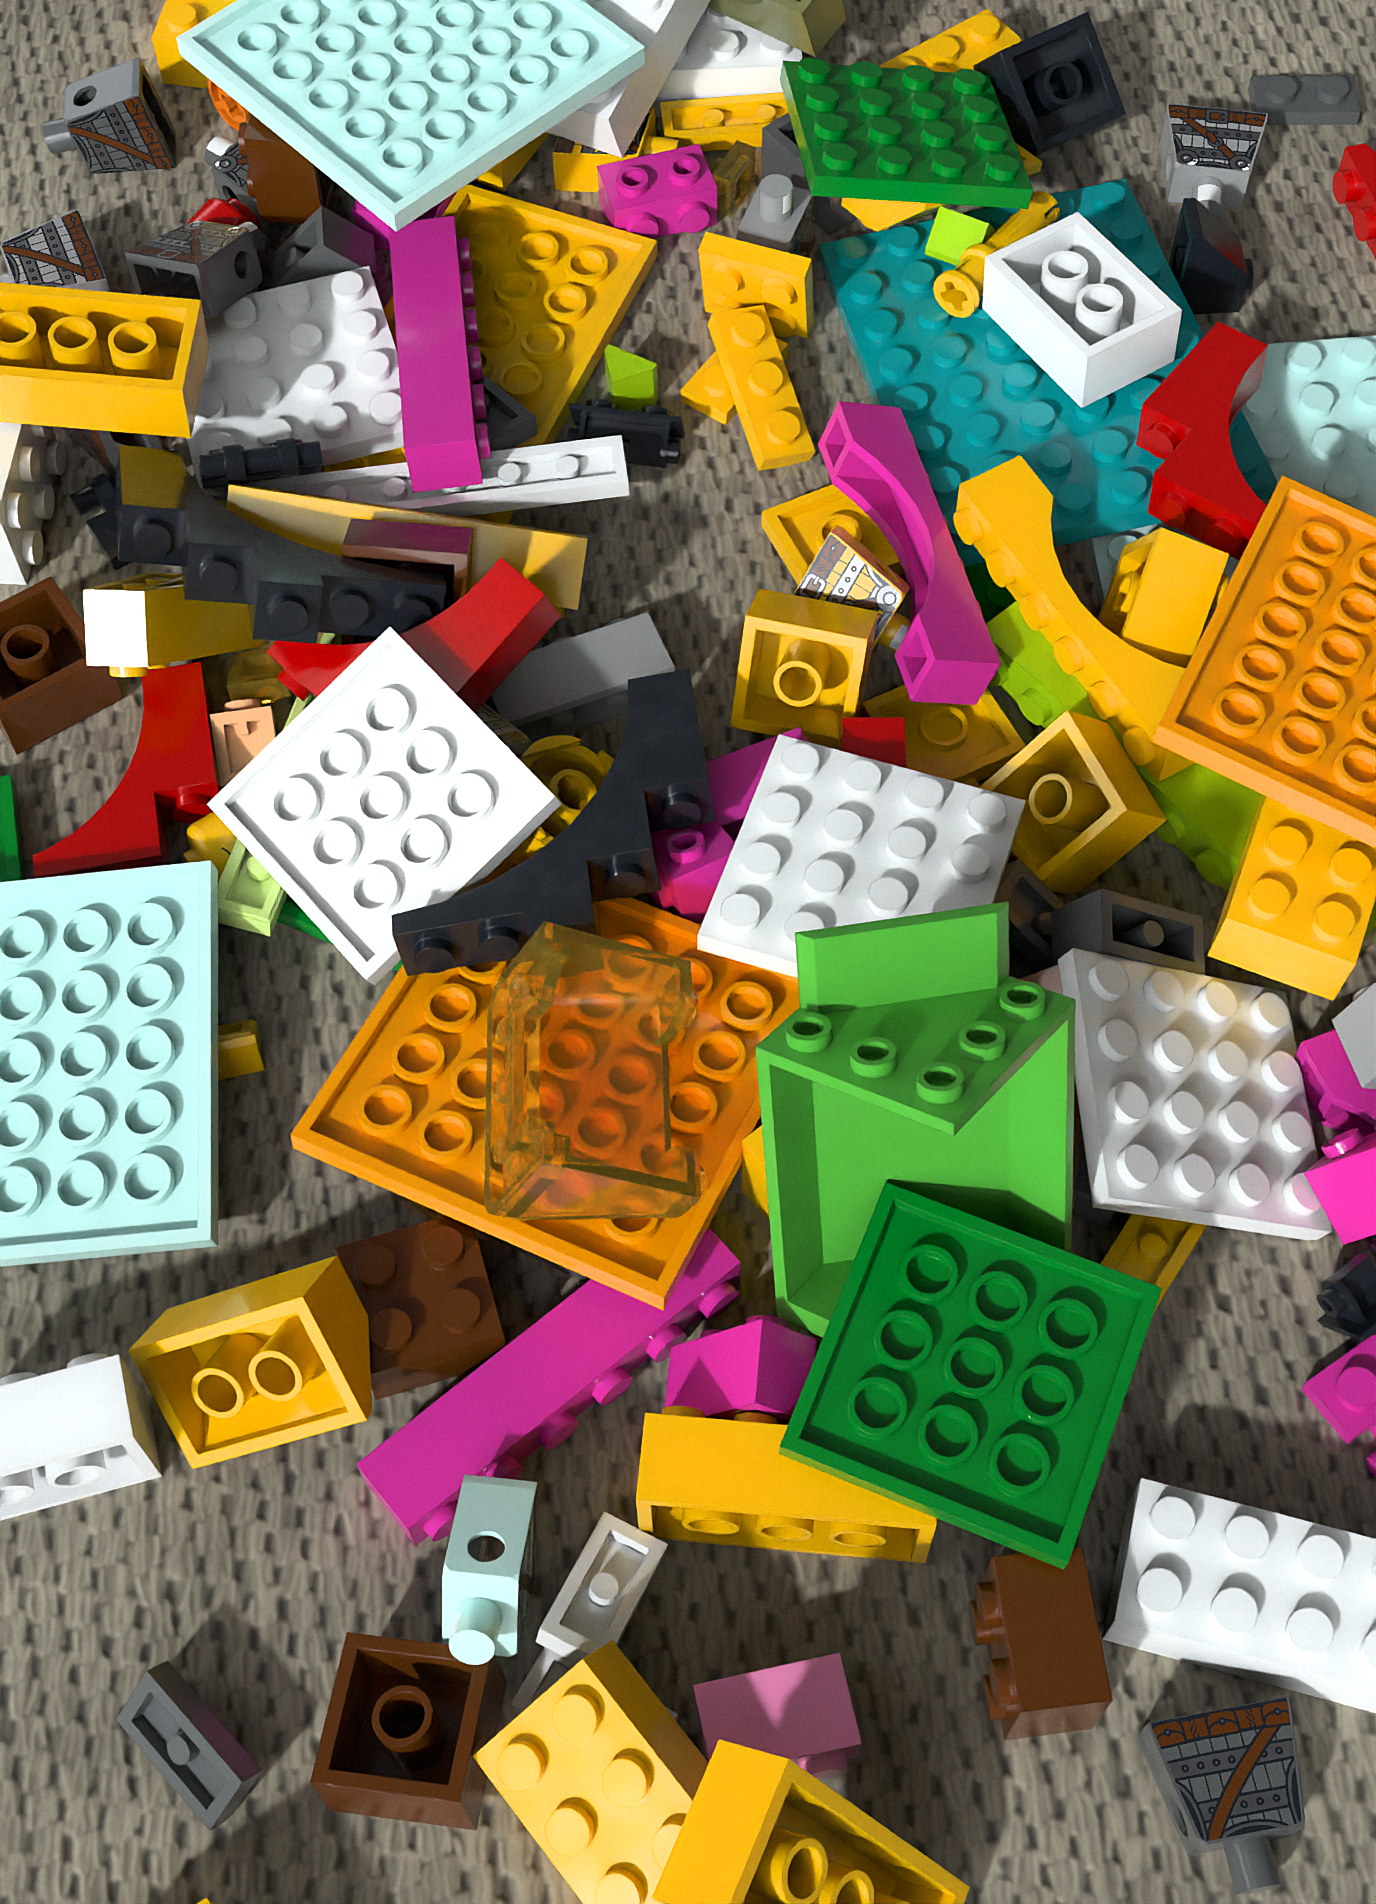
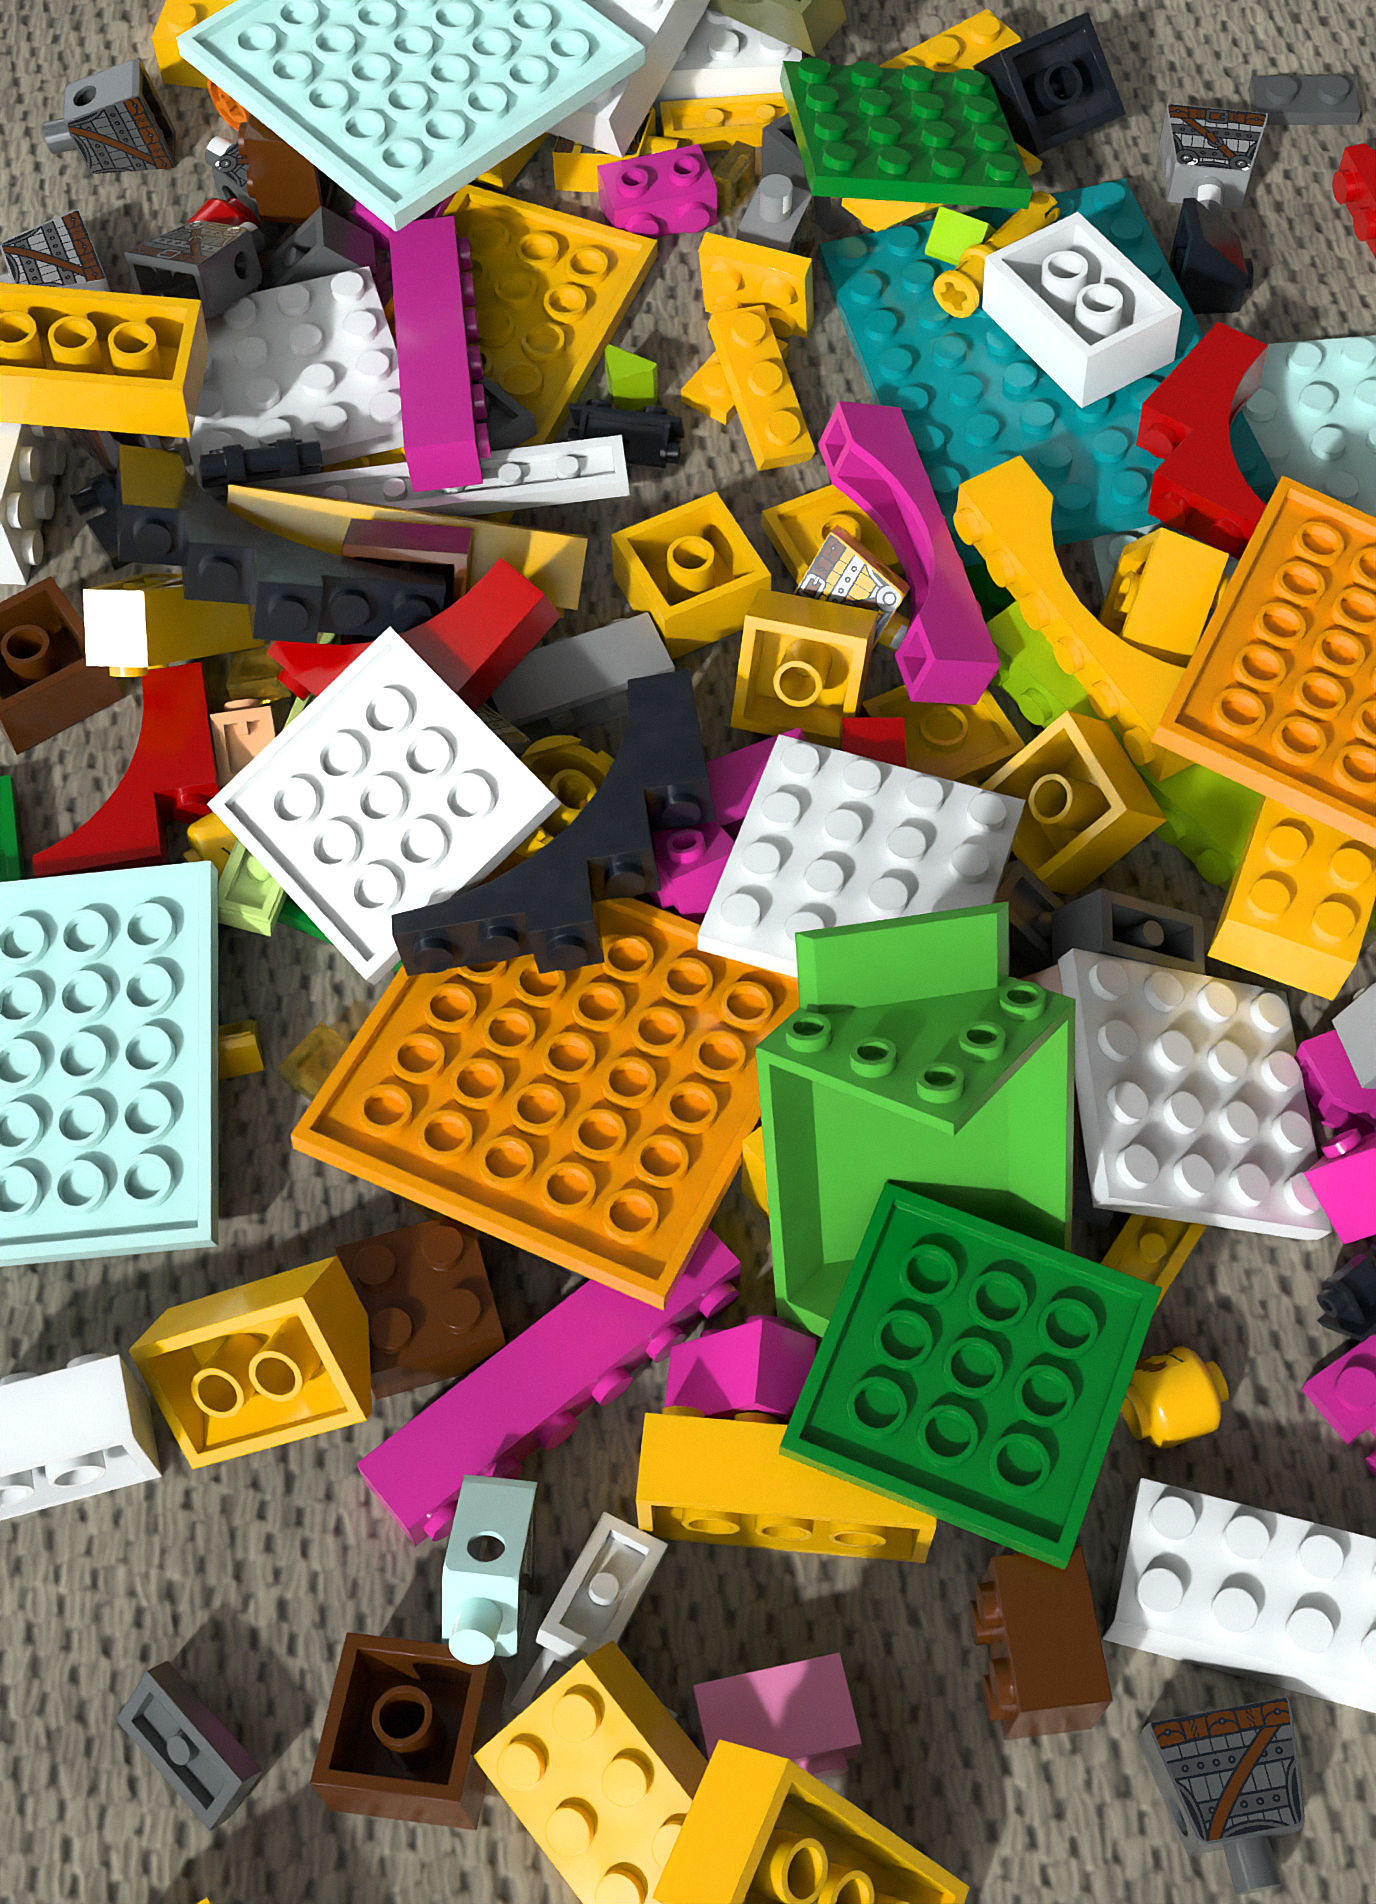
clear yellow windscreen [484,921,705,1221] -> none
none -> clear yellow plate [277,1021,350,1101]
none -> yellow brick [611,491,772,660]
none -> yellow head [1121,1346,1229,1450]

